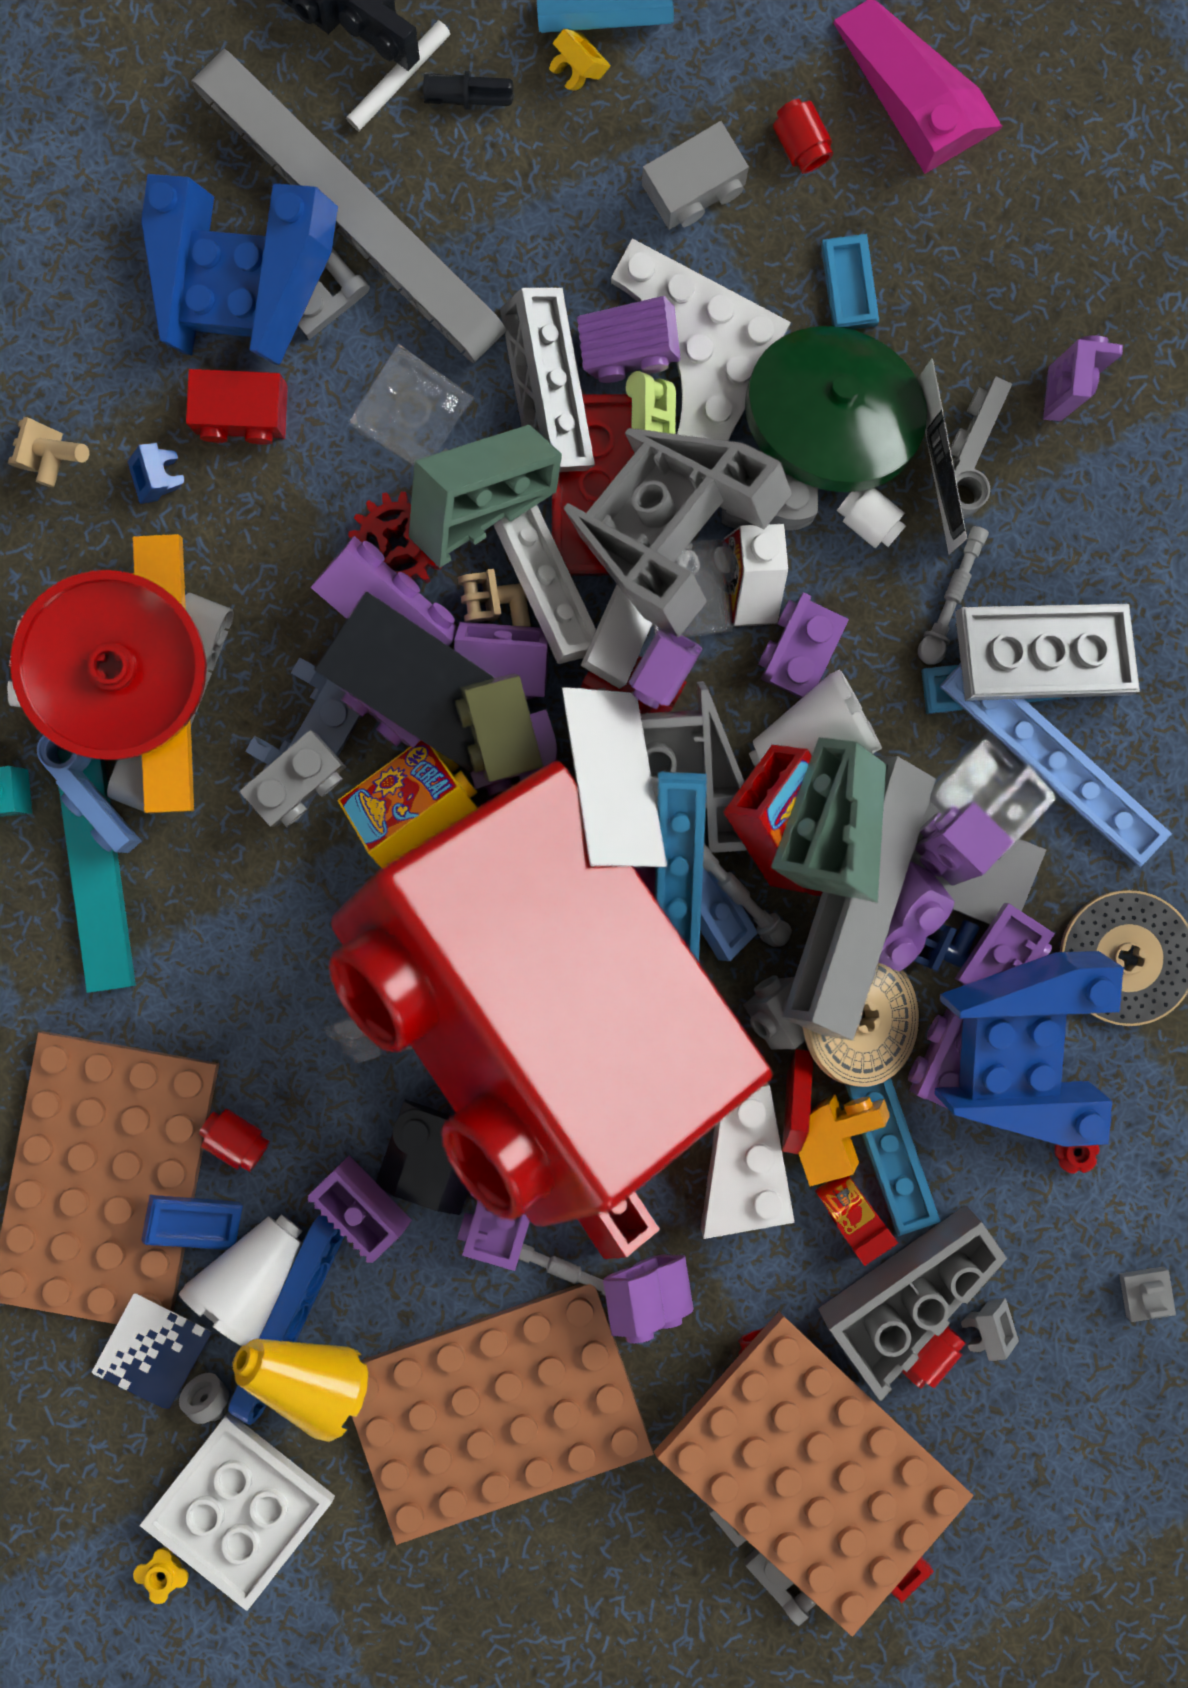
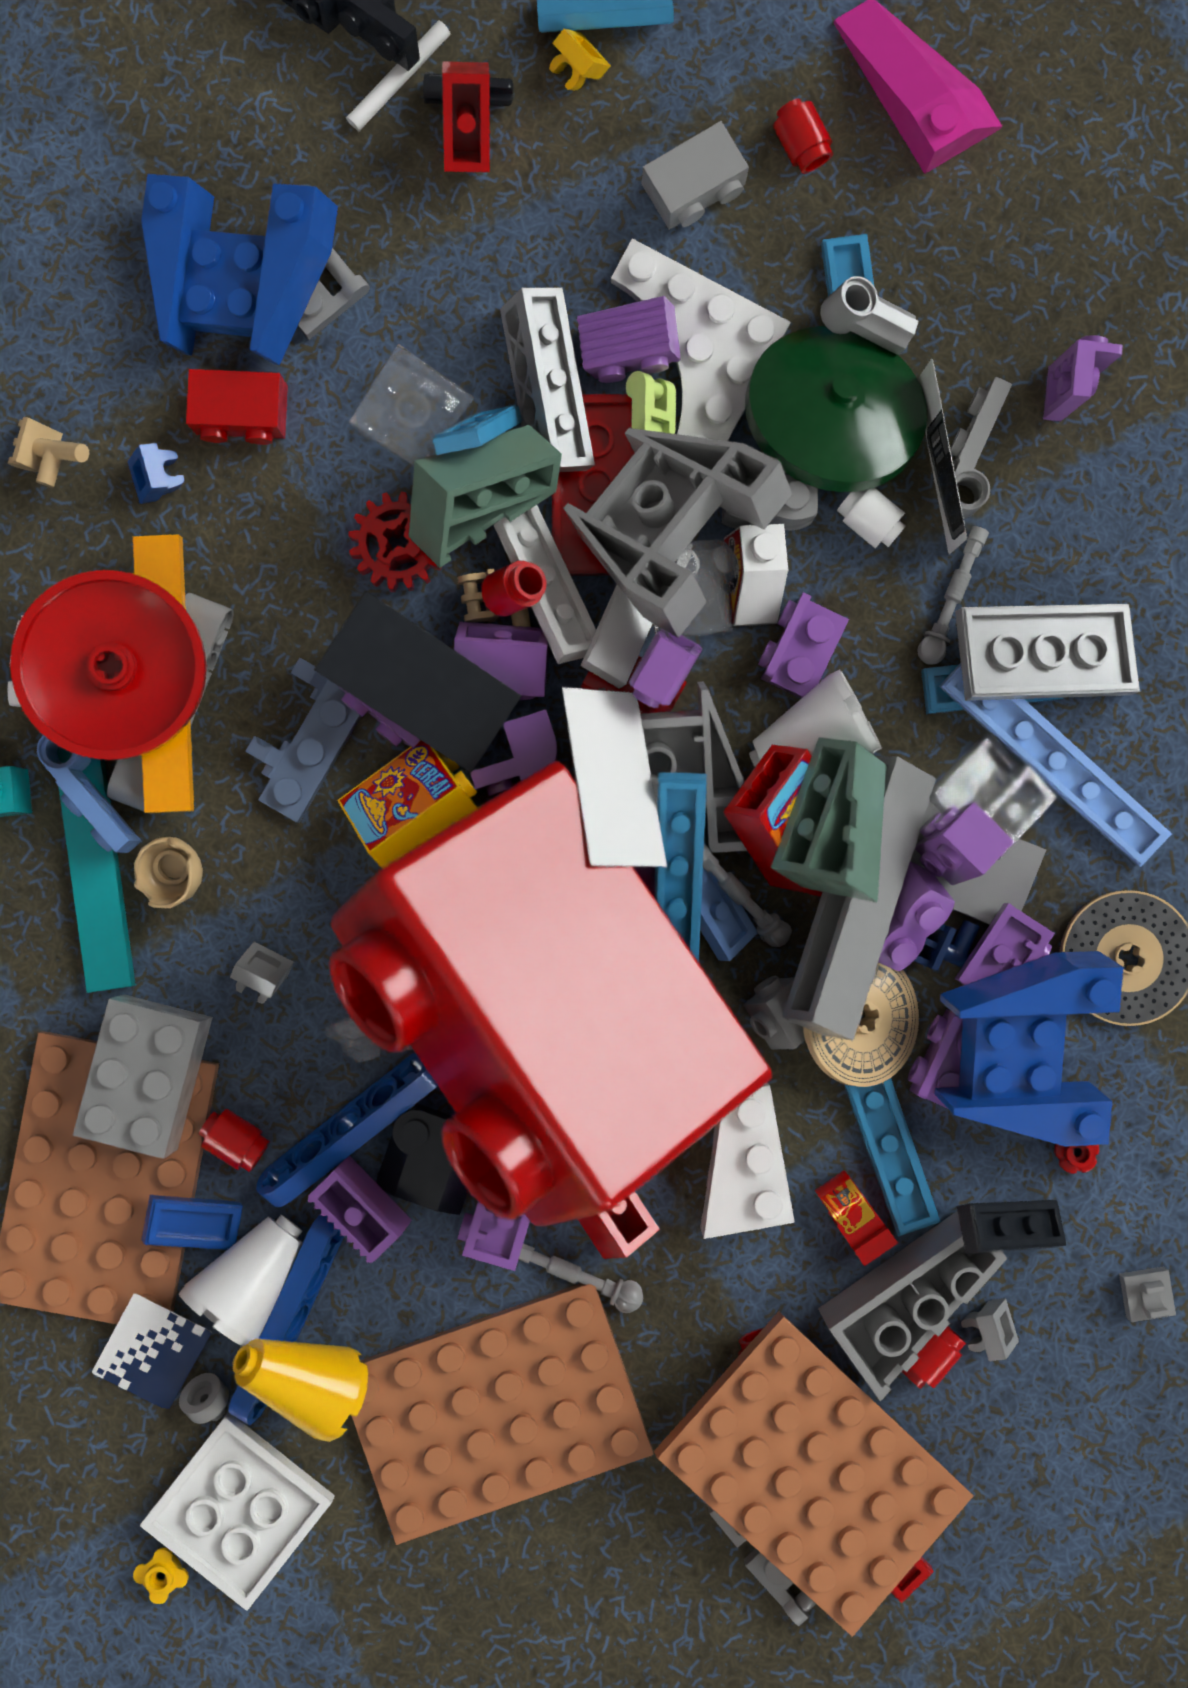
light grey beam [191,49,506,363] -> none
light grey brick [239,730,346,828] -> none
medium lavender brick [311,536,458,646] -> none
olive brick [455,673,543,782] -> none
medium lavender brick [603,1254,694,1343] -> none
red tile [782,1049,813,1154] -> none
light orange brick [799,1094,890,1186] -> none
none -> light grey brick [73,994,213,1159]
none -> tan hair [134,837,203,909]
none -> light grey tile [230,942,294,1004]
none -> blue beam [256,1052,438,1207]
none -> dark azure tile [432,405,522,455]
none -> red brick [442,61,490,172]
none -> red brick [481,560,546,617]
none -> light grey piece [820,276,919,355]
none -> black tile [957,1200,1066,1254]

